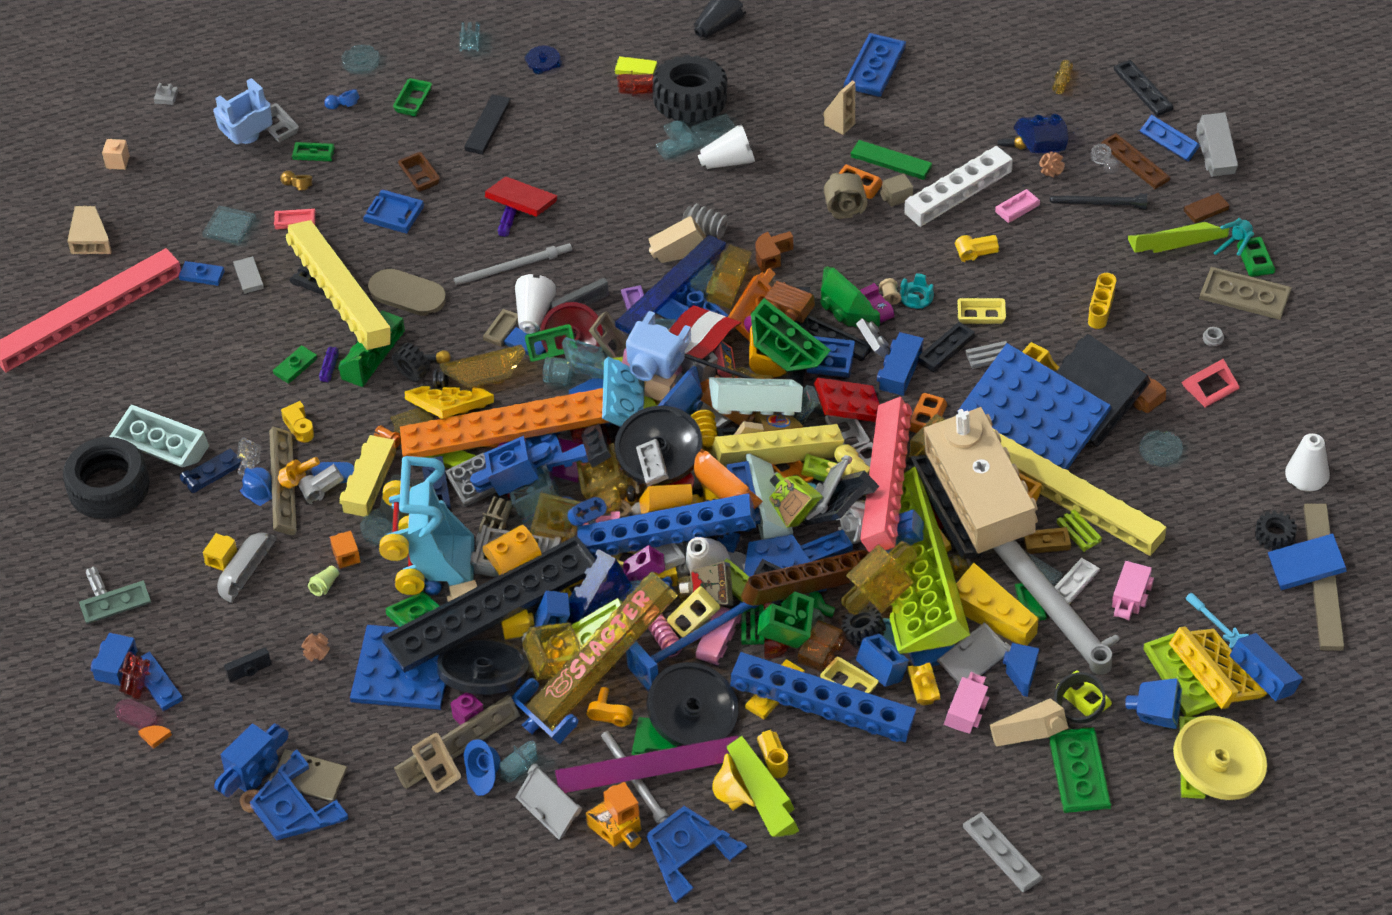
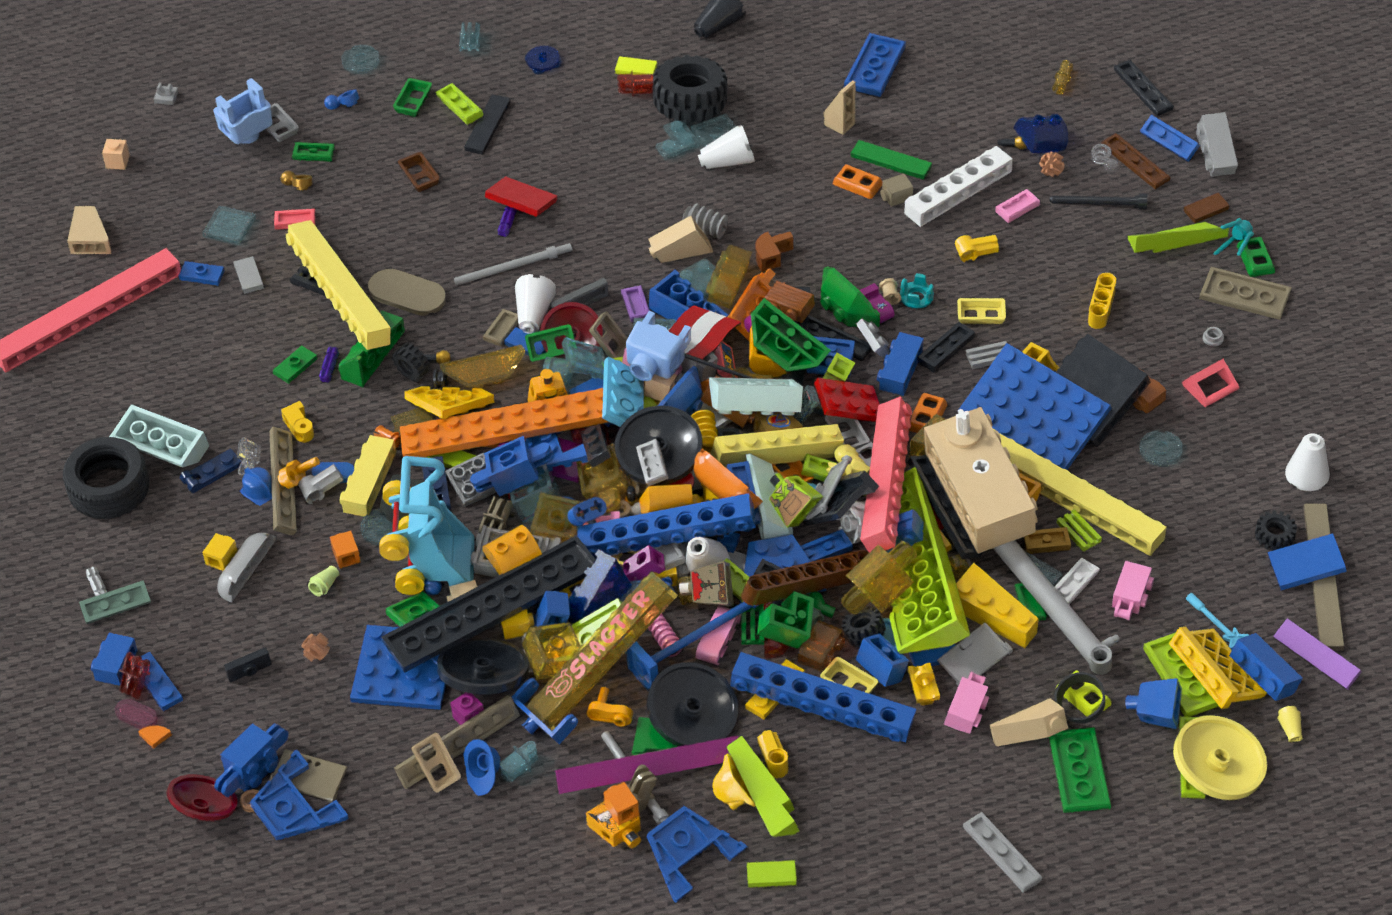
blue container [363,190,424,234] -> none
light grey door [516,764,582,839] -> none
clear blue tile [615,235,726,334] -> none
light yellow piece [667,586,720,638] -> none
tan tile [734,421,764,435] -> none
dark tan brick [823,173,868,219] -> none
blue slope [1003,643,1039,697] -> none
none -> dark red dish [167,774,237,822]
none -> lime tile [436,83,484,125]
none -> light orange torso [528,369,568,402]
none -> dark tan arm [627,765,657,812]
none -> lime tile [747,860,796,887]
none -> lime slope [823,353,855,382]
none -> medium lavender tile [1273,619,1362,690]
none -> light yellow cone [1278,706,1303,742]

